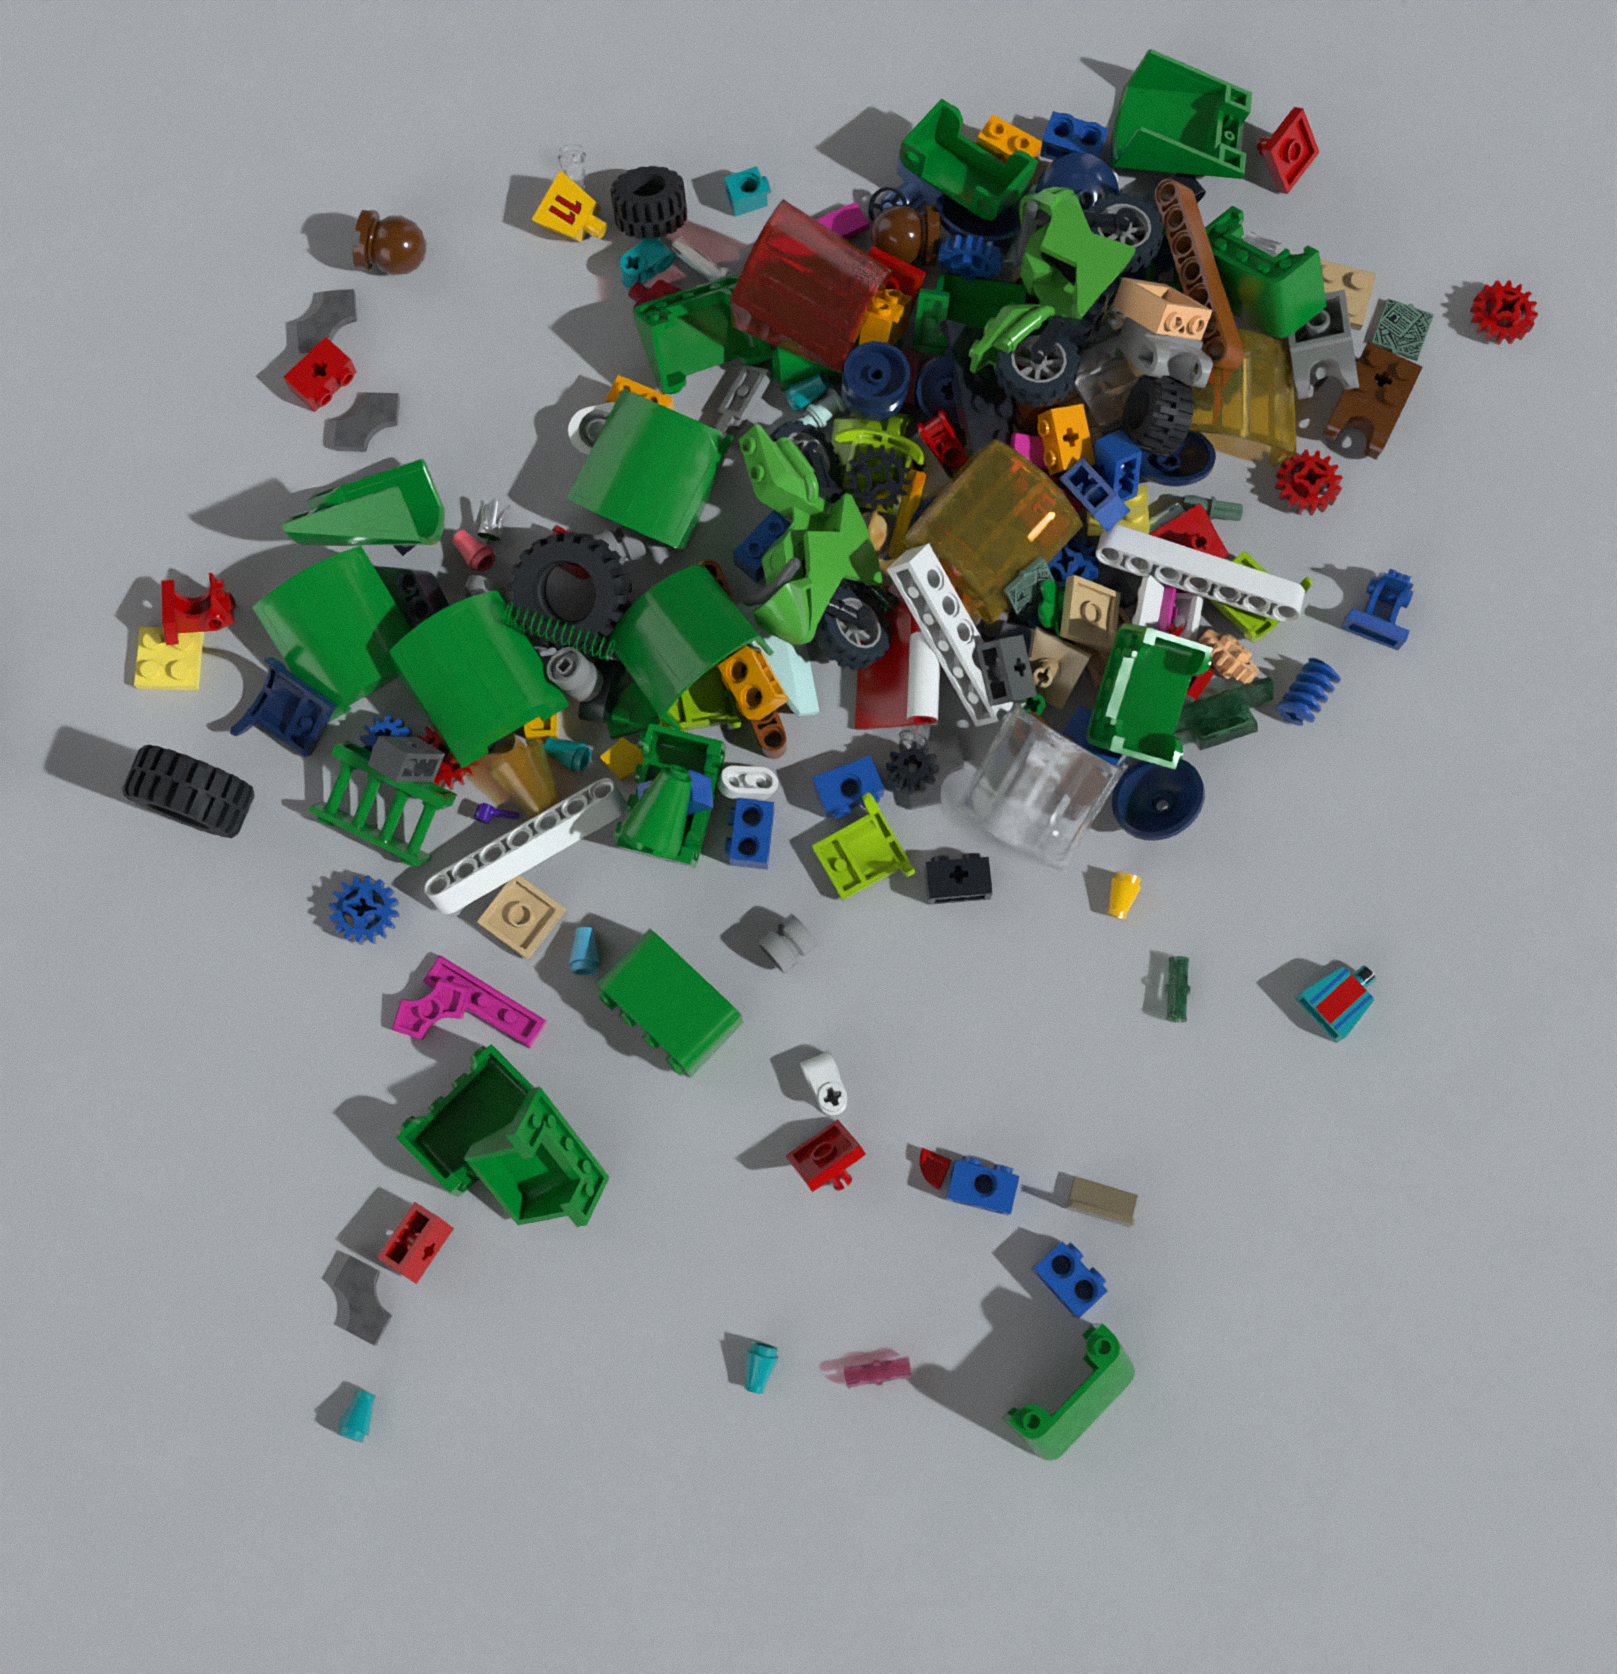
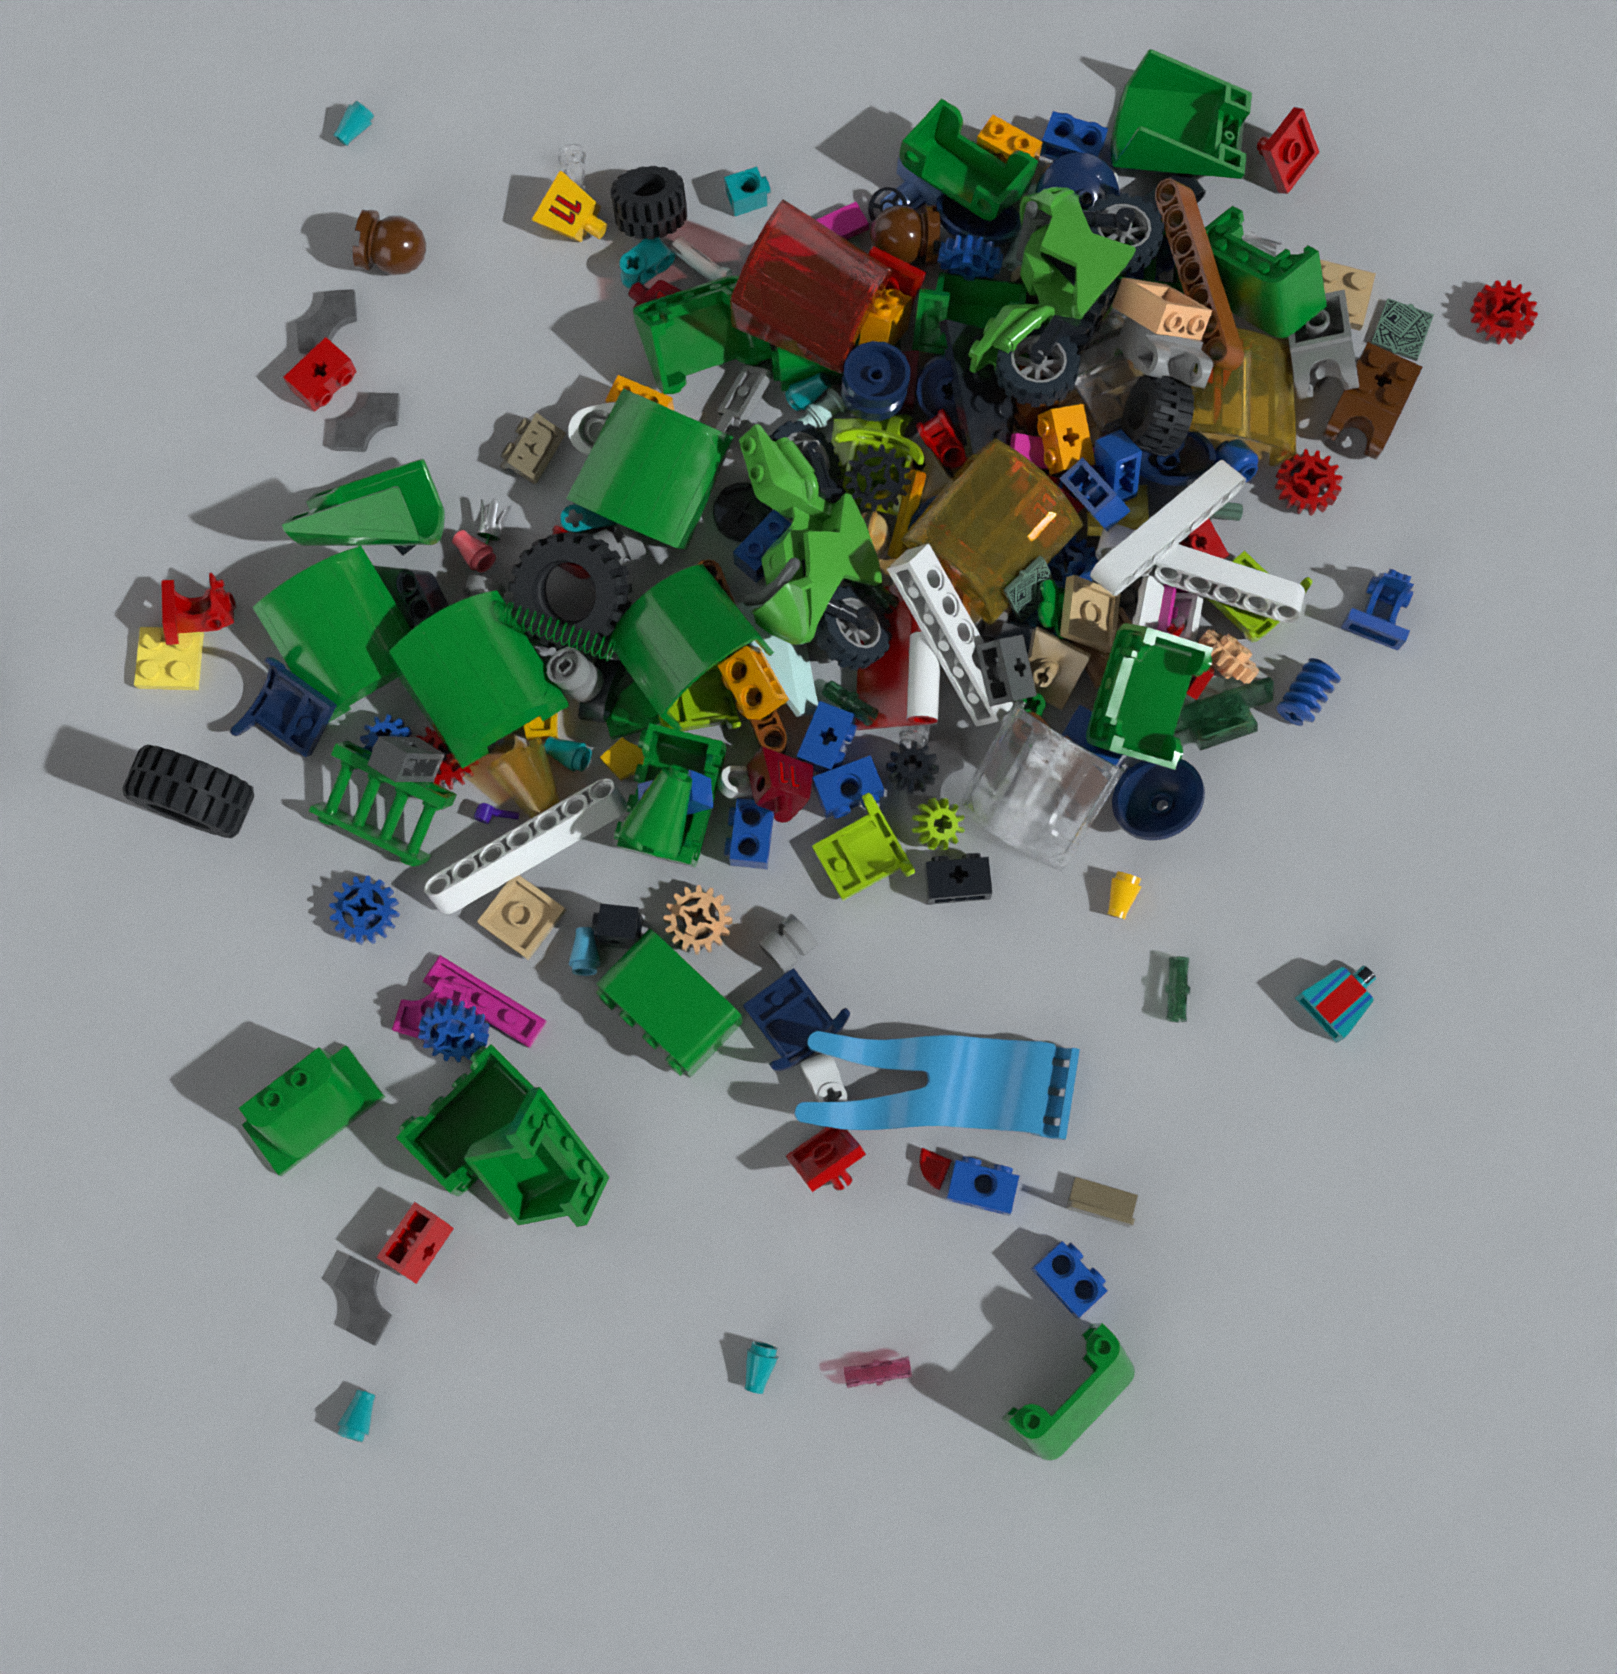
none -> green windscreen [238,1045,386,1176]
none -> teal cone [333,101,374,146]
none -> blue gear [418,999,490,1063]
none -> dark tan bracket [500,413,566,484]
none -> teal piece [560,504,618,533]
none -> black brick [592,903,643,949]
none -> light nougat gear [663,885,732,955]
none -> black tile [713,482,772,542]
none -> dark blue piece [743,968,850,1071]
none -> dark red torso [746,746,813,823]
none -> dark azure flag [794,1031,1080,1140]
none -> blue brick [796,701,857,774]
none -> clear green axle [822,681,878,726]
none -> lime gear [912,798,965,850]
none -> white beam [1090,460,1246,596]
none -> blue head [1214,439,1259,483]

